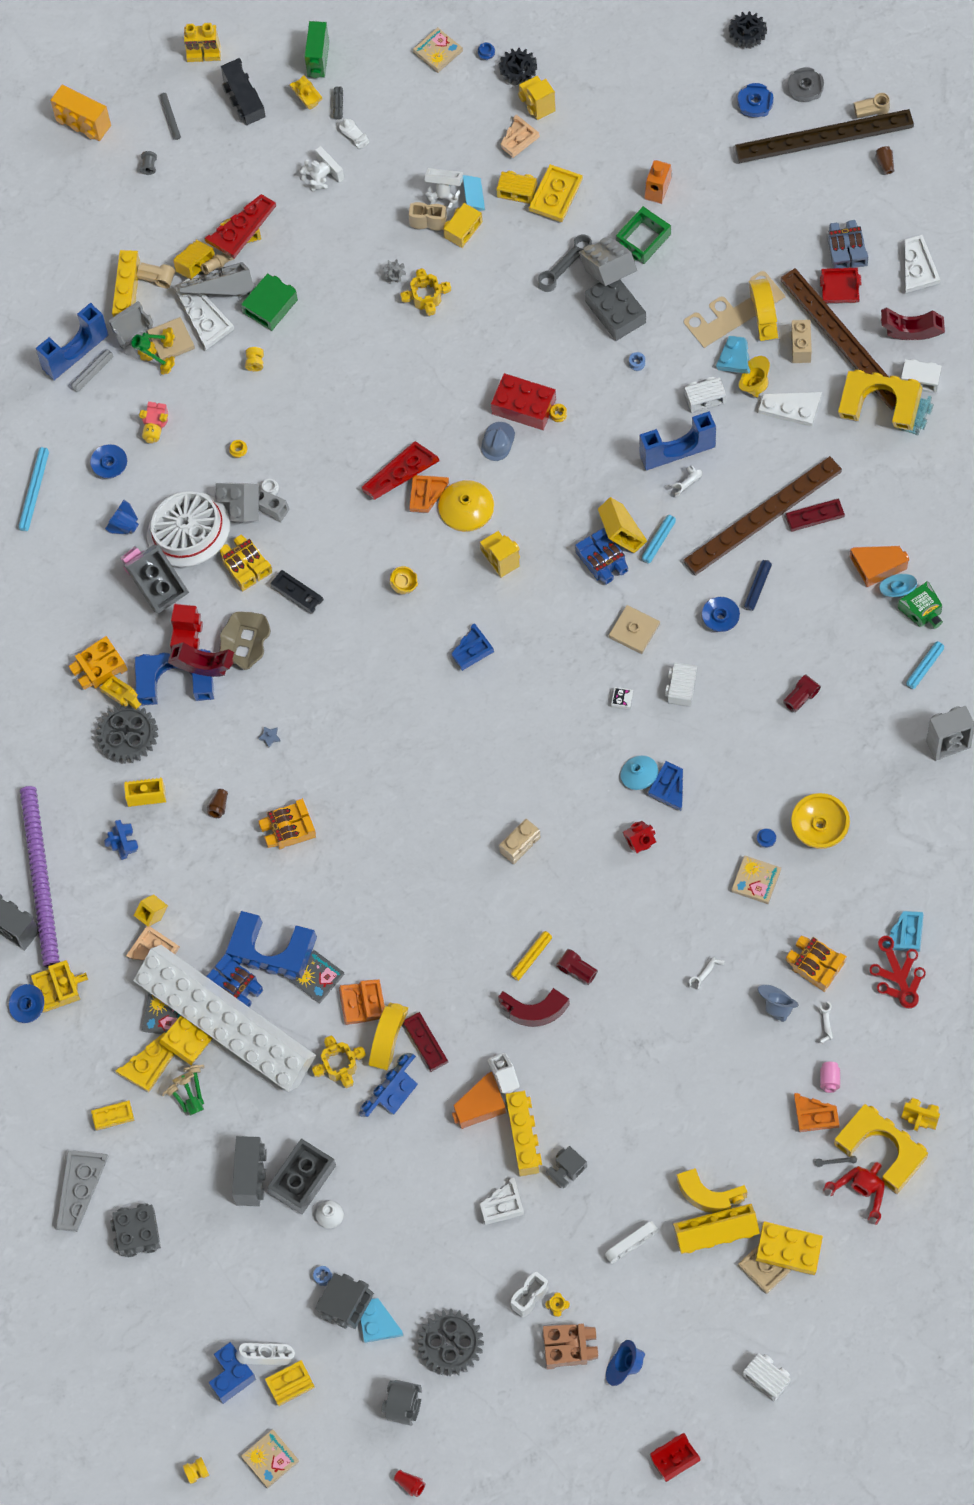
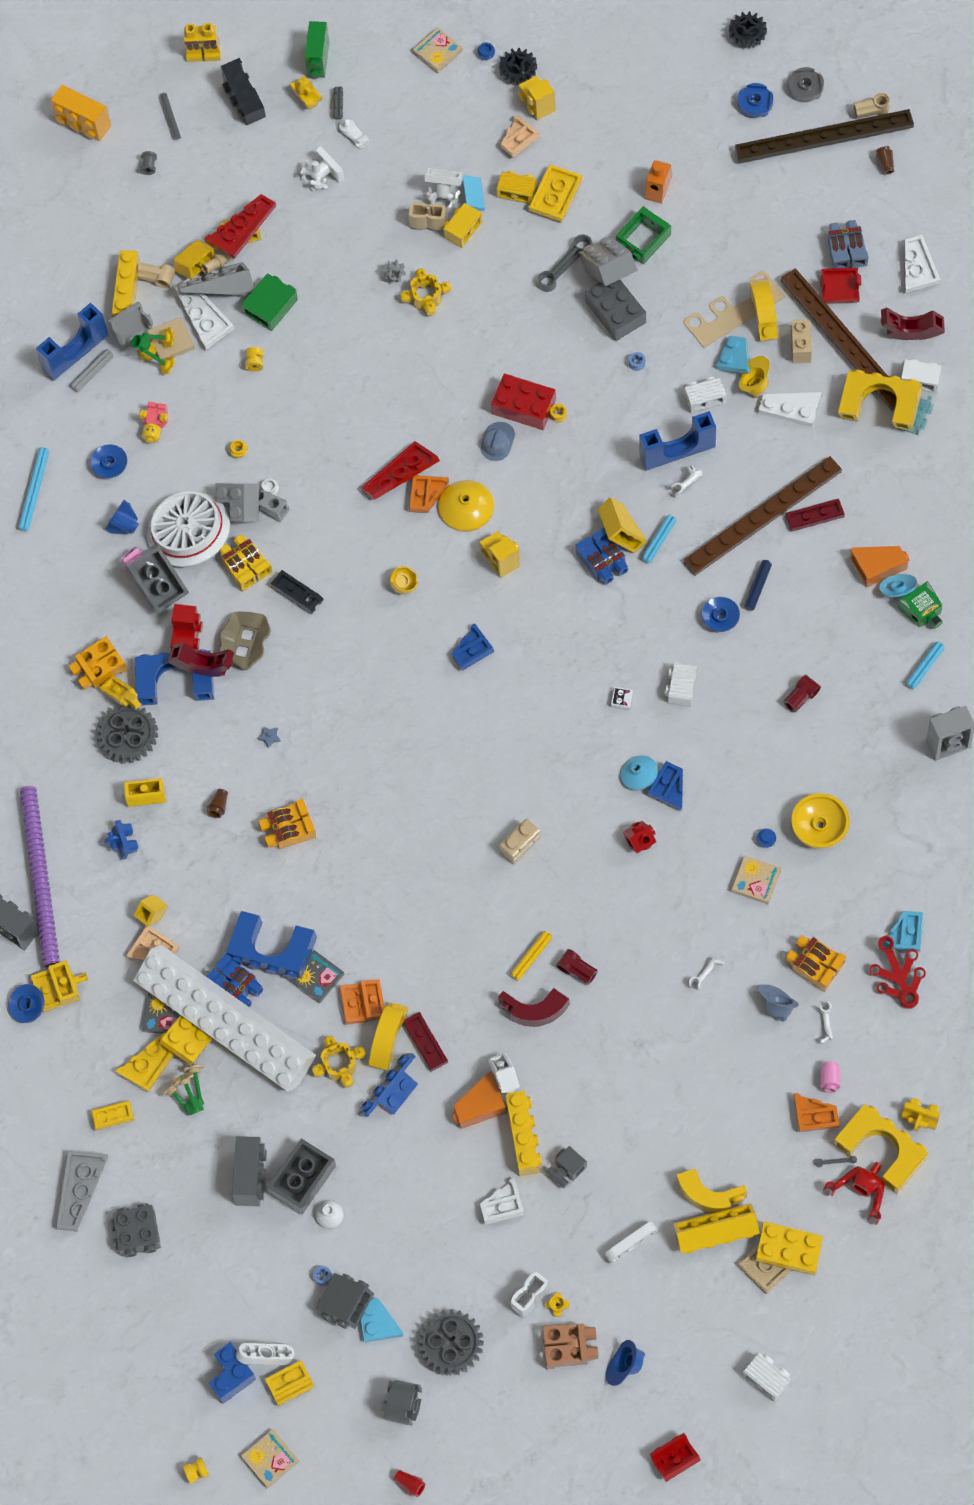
tan plate [609,605,660,654] -> none

